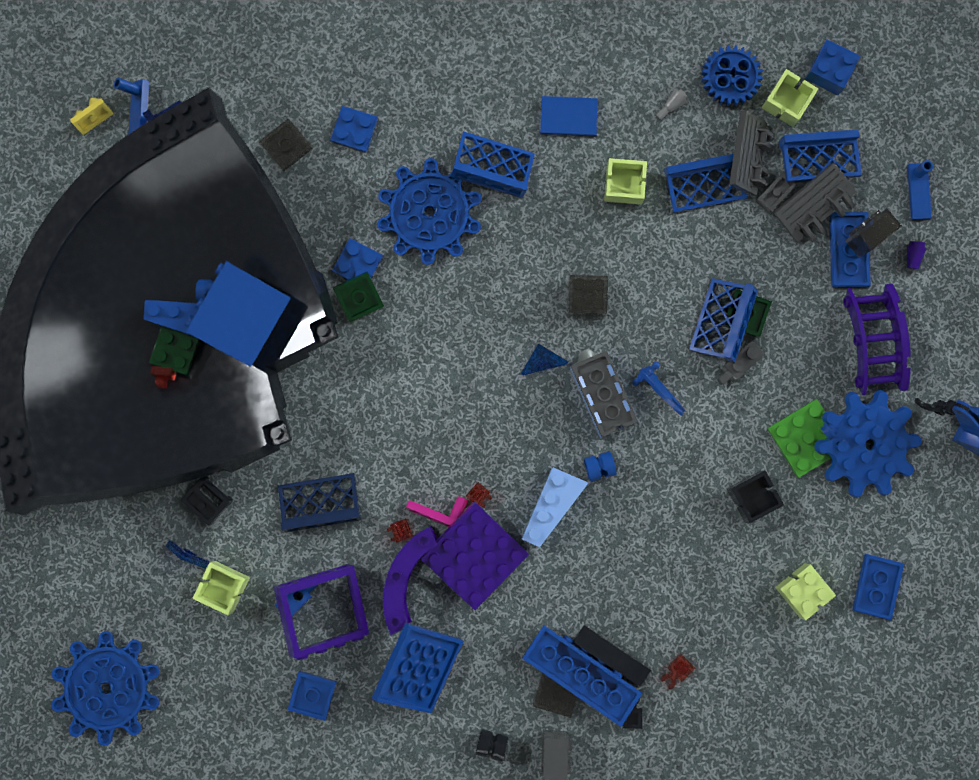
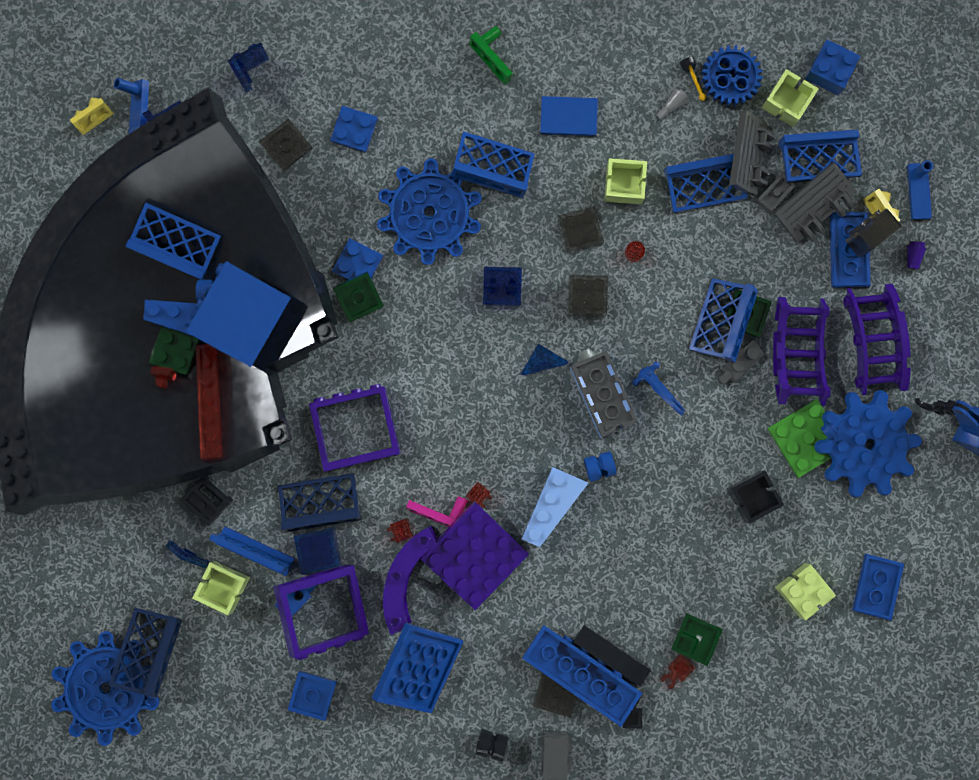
none -> dark blue fence [108,608,182,698]
none -> blue fence [126,203,221,279]
none -> clear red plate [196,344,223,461]
none -> blue fence [209,526,295,576]
none -> clear blue bracket [227,43,269,92]
none -> clear blue brick [293,527,342,575]
none -> dark purple window [309,384,401,472]
none -> green piece [469,26,513,85]
none -> clear blue plate [483,266,522,306]
none -> clear smoke plate [558,206,604,253]
none -> clear red wheel [625,241,645,262]
none -> dark green plate [671,613,723,666]
none -> hinge [680,56,707,101]
none -> dark purple fence [773,297,831,406]
none -> light yellow tile [863,189,900,231]

